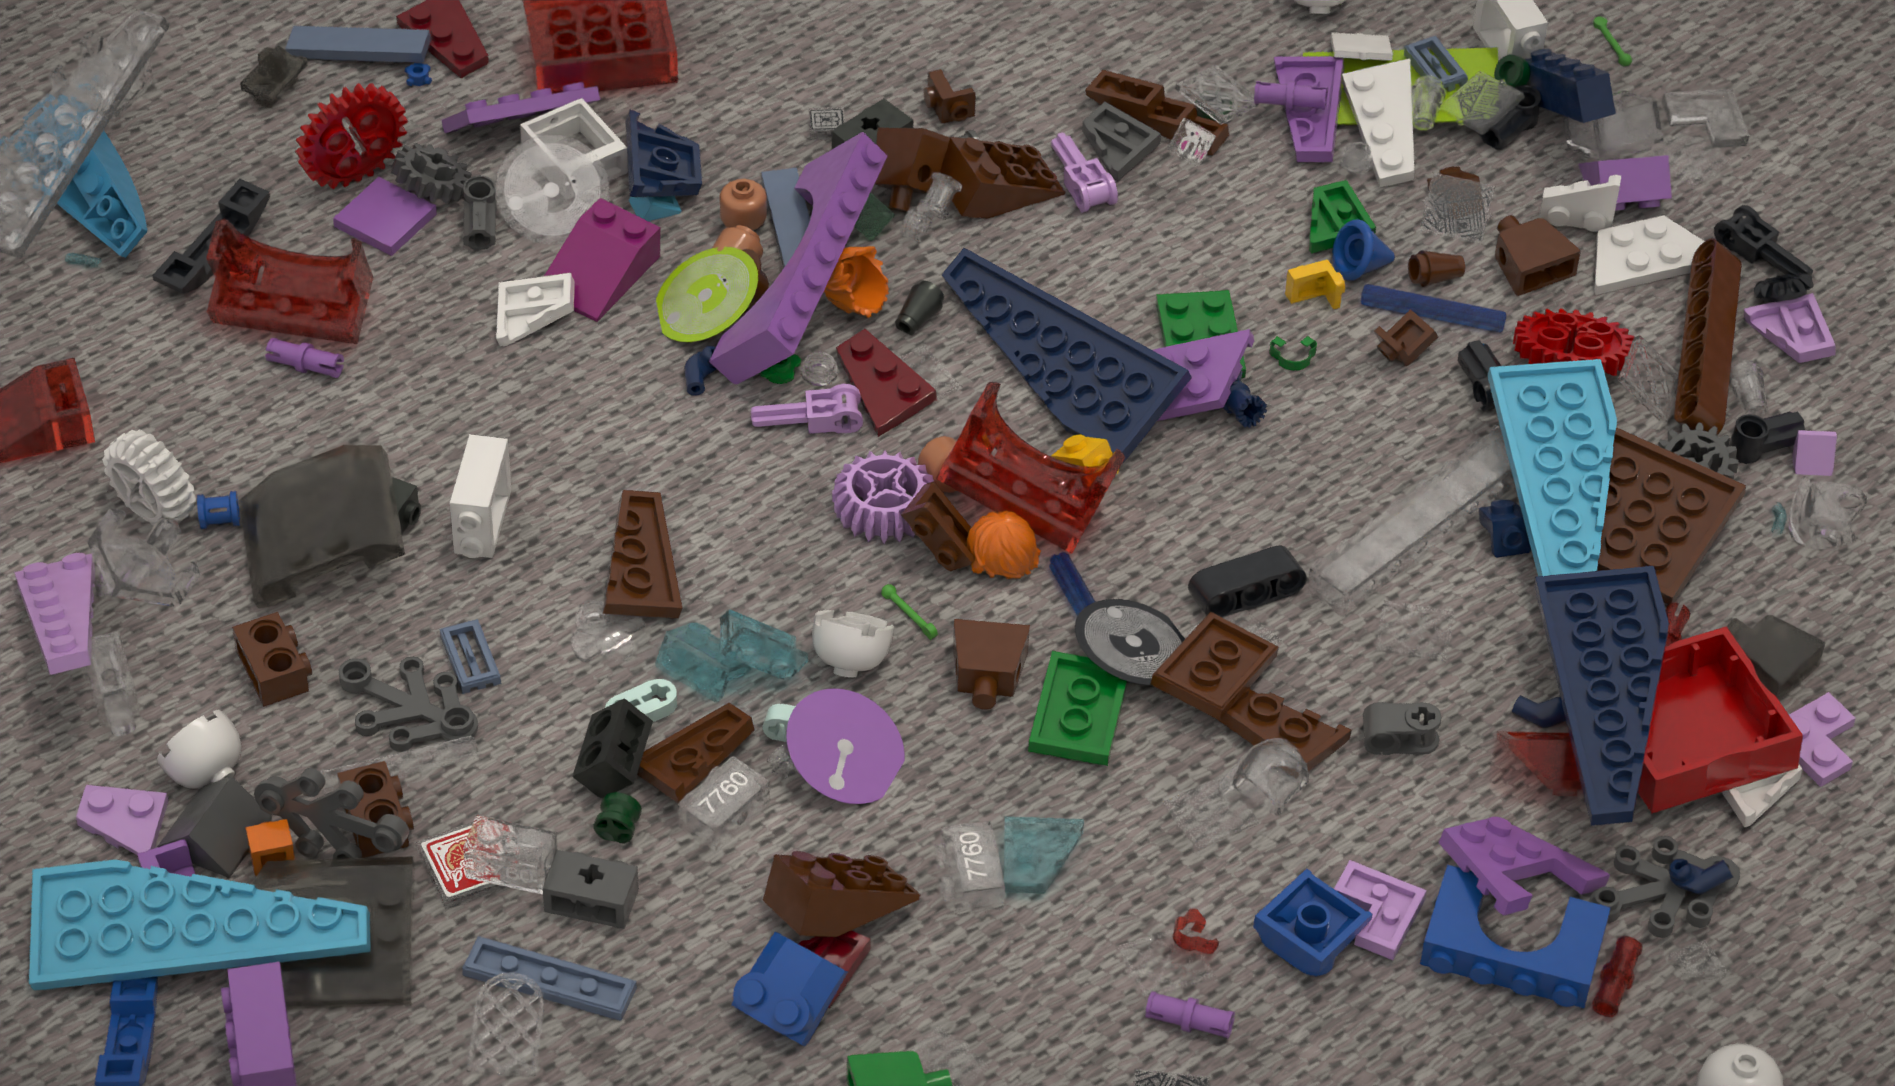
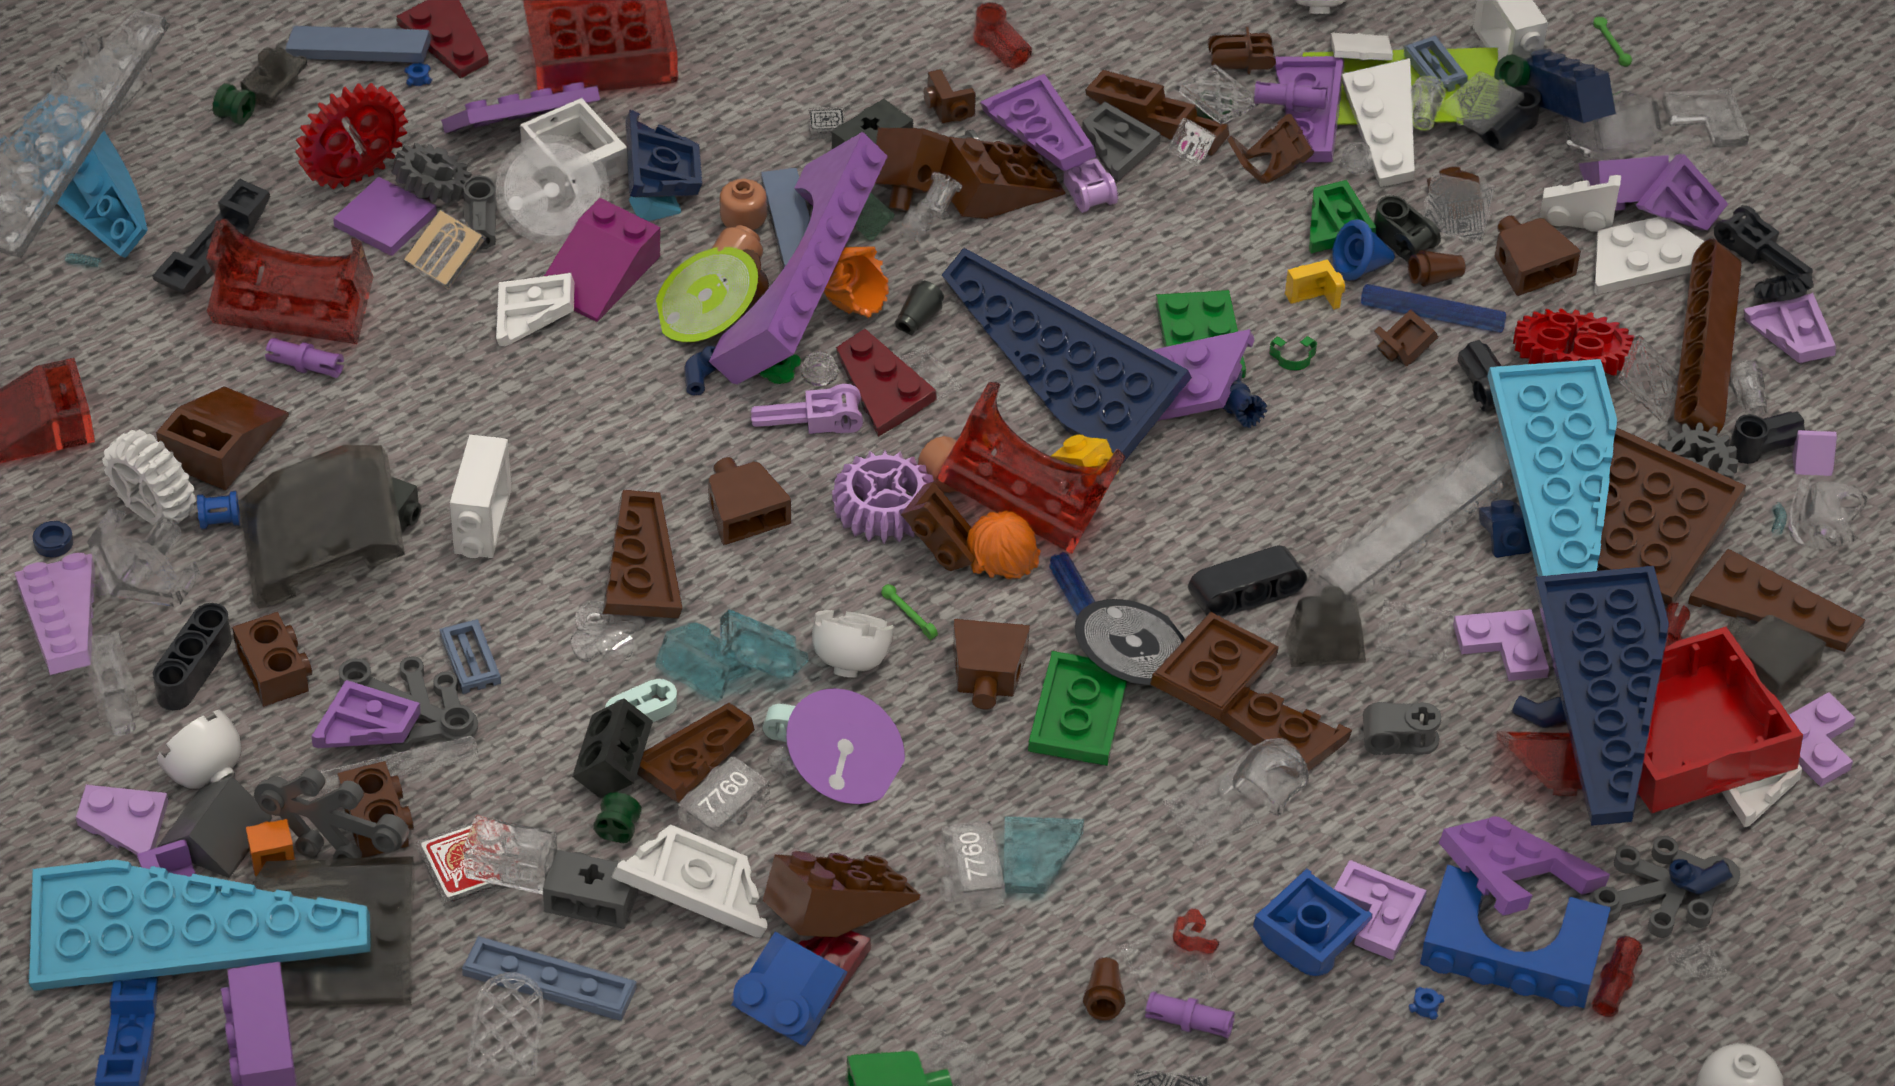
none -> dark blue tile [32,521,73,557]
none -> black beam [153,603,232,711]
none -> reddish brown slope [156,386,289,490]
none -> dark green wheel [212,83,256,125]
none -> medium lavender wing [311,680,421,748]
none -> piece [403,209,486,289]
none -> white wing [612,824,768,938]
none -> reddish brown torso [708,457,791,546]
none -> clear red piece [973,2,1032,69]
none -> medium lavender wing [980,74,1096,171]
none -> reddish brown cone [1083,957,1125,1020]
none -> reddish brown arm [1207,27,1276,75]
none -> reddish brown piece [1227,114,1314,184]
none -> clear smoke torso [1285,586,1366,667]
none -> pearl dark grey piece [1373,195,1441,262]
none -> blue piece [1408,987,1444,1020]
none -> lavender plate [1453,609,1549,681]
none -> medium lavender wing [1635,154,1728,230]
none -> reddish brown wing [1688,549,1866,652]

